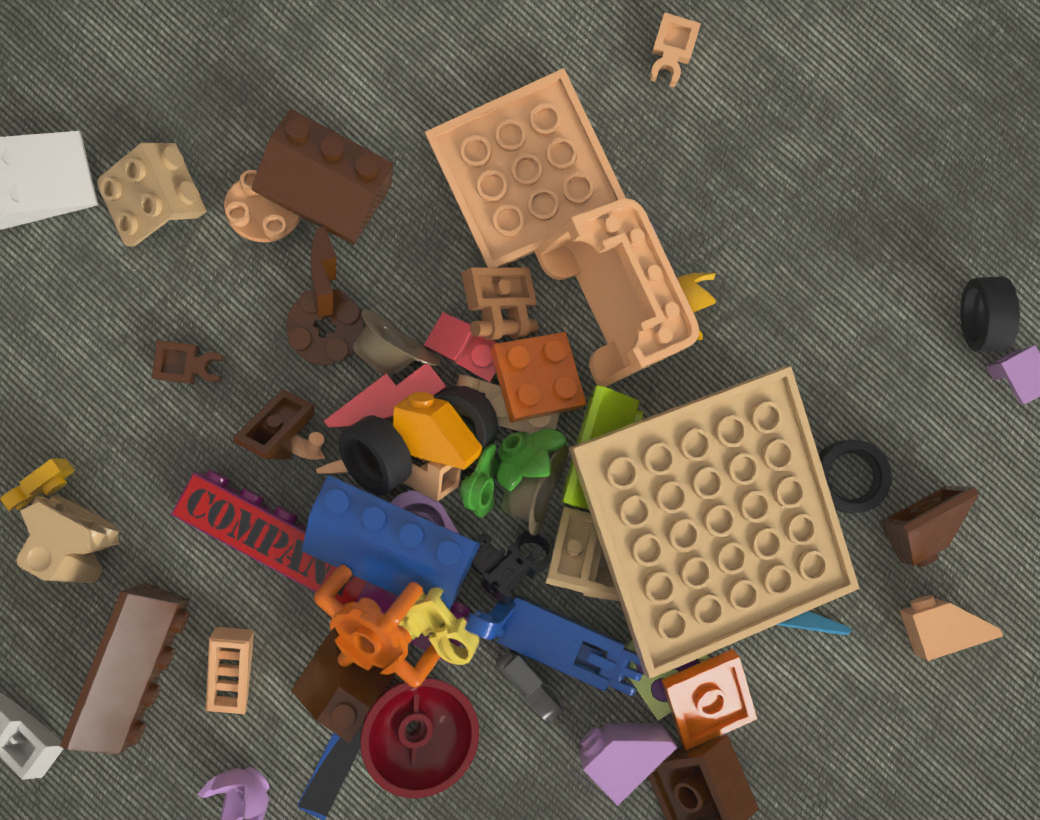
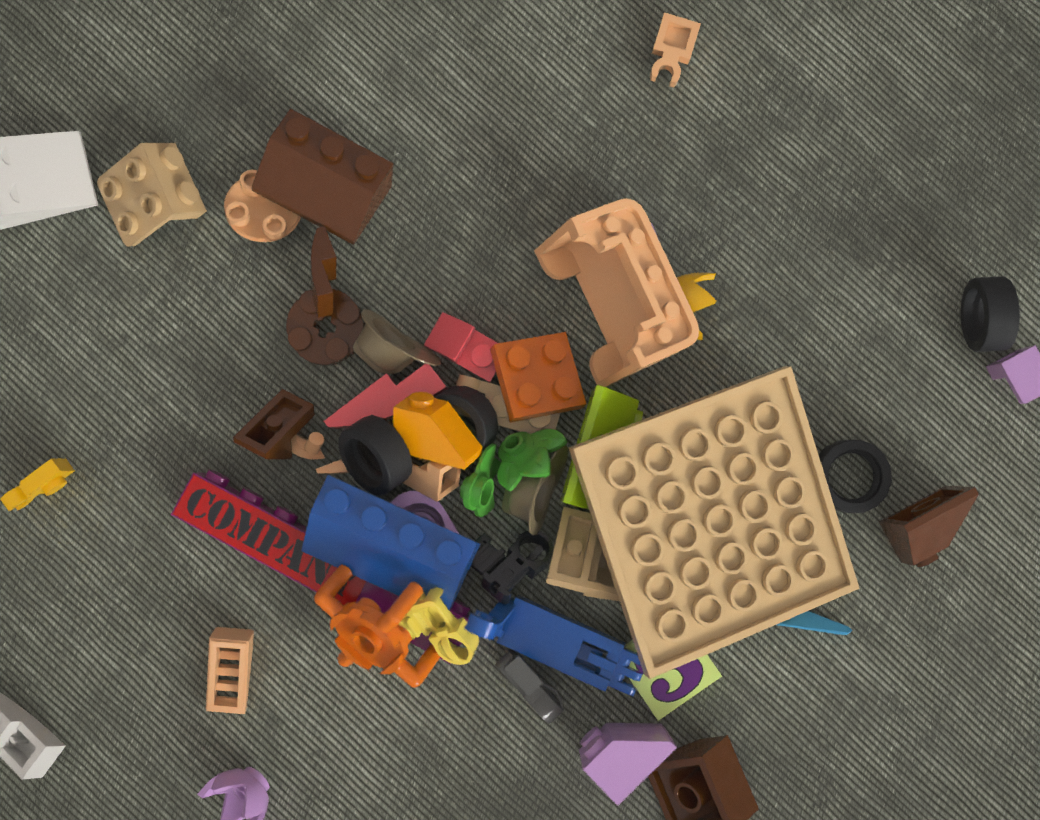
tan piece [16,495,120,583] -> none
slope [59,583,189,754] -> none
reddish brown plate [151,340,225,385] -> none
reddish brown slope [291,627,396,743] -> none
black sticker [298,726,362,820] -> none
dark red hat [360,677,479,798] -> none
light nougat plate [425,68,626,268] -> none
medium nougat plate [461,268,538,340] -> none
orange plate [661,649,757,751] -> none
light nougat slope [900,595,1003,661] -> none

